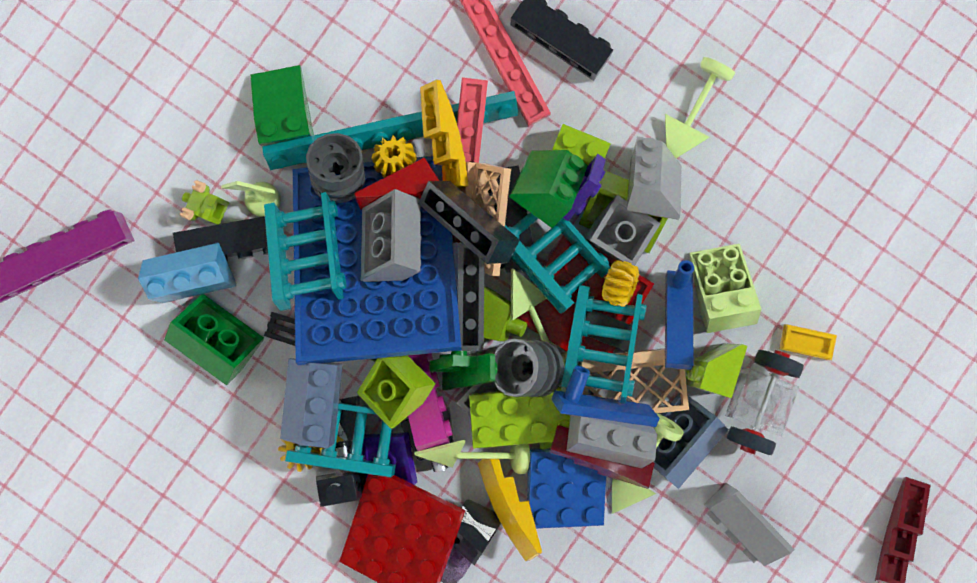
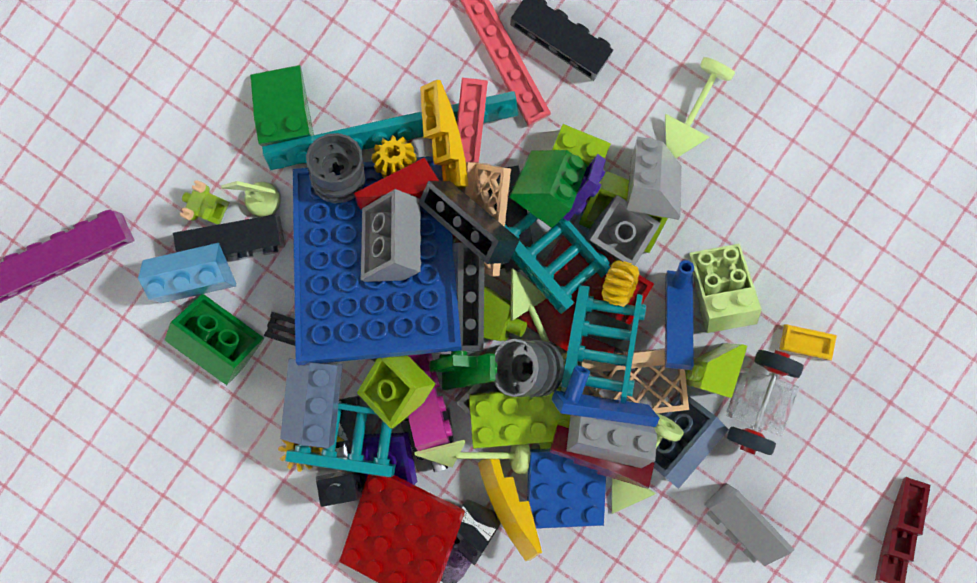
teal fence [264,192,346,311] -> none

